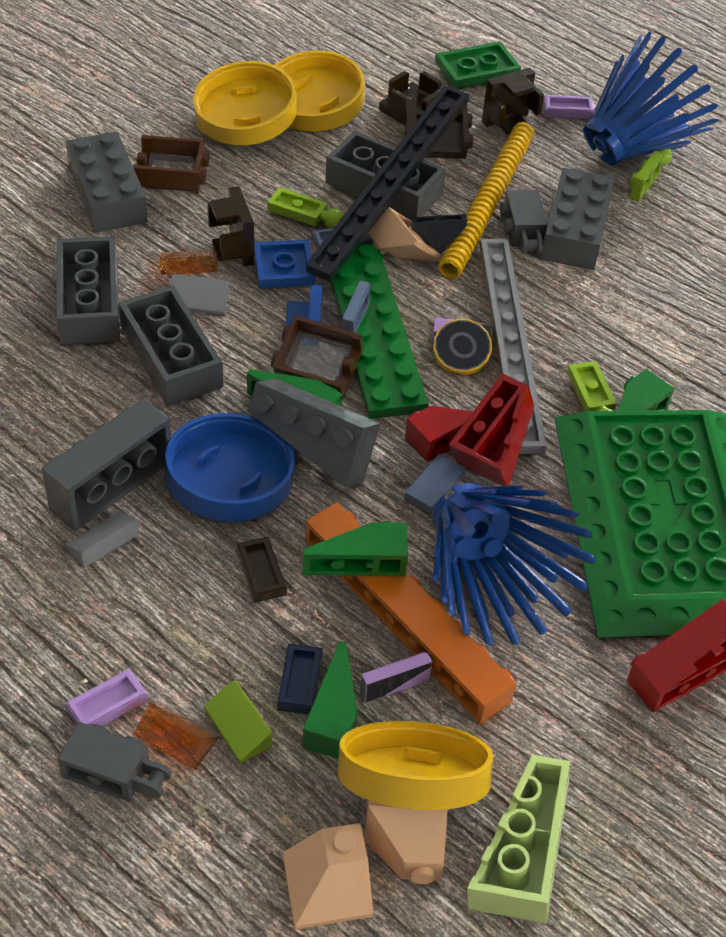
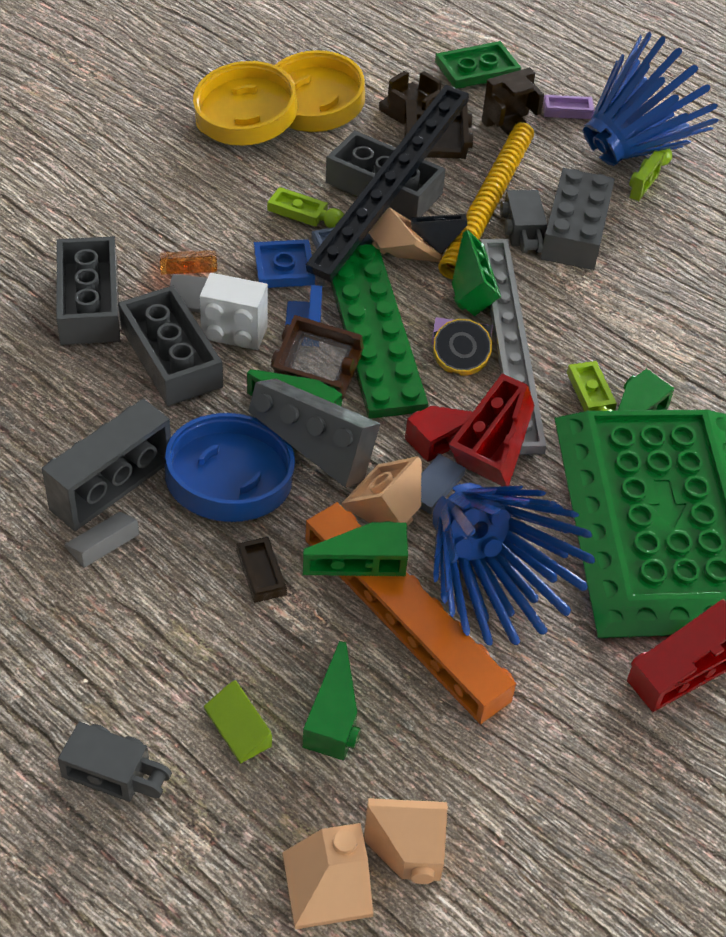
lavender tile [65,669,148,726] -> none
dark grey brick [66,131,148,233] -> none
reddish brown window [133,135,210,194] -> none
clear orange slope [133,702,218,770] -> none
dark brown panel [207,186,254,267] -> none
dark blue tile [277,644,323,715] -> none
yellow brick [337,721,493,810] -> none
sand blue tile [342,281,370,333] -> none
lavender tile [360,652,432,703] -> none
yellowish green wedge [467,755,570,924] -> none
none -> white brick [200,272,268,350]
none -> light nougat slope [341,456,422,526]
none -> green slope [452,230,501,317]

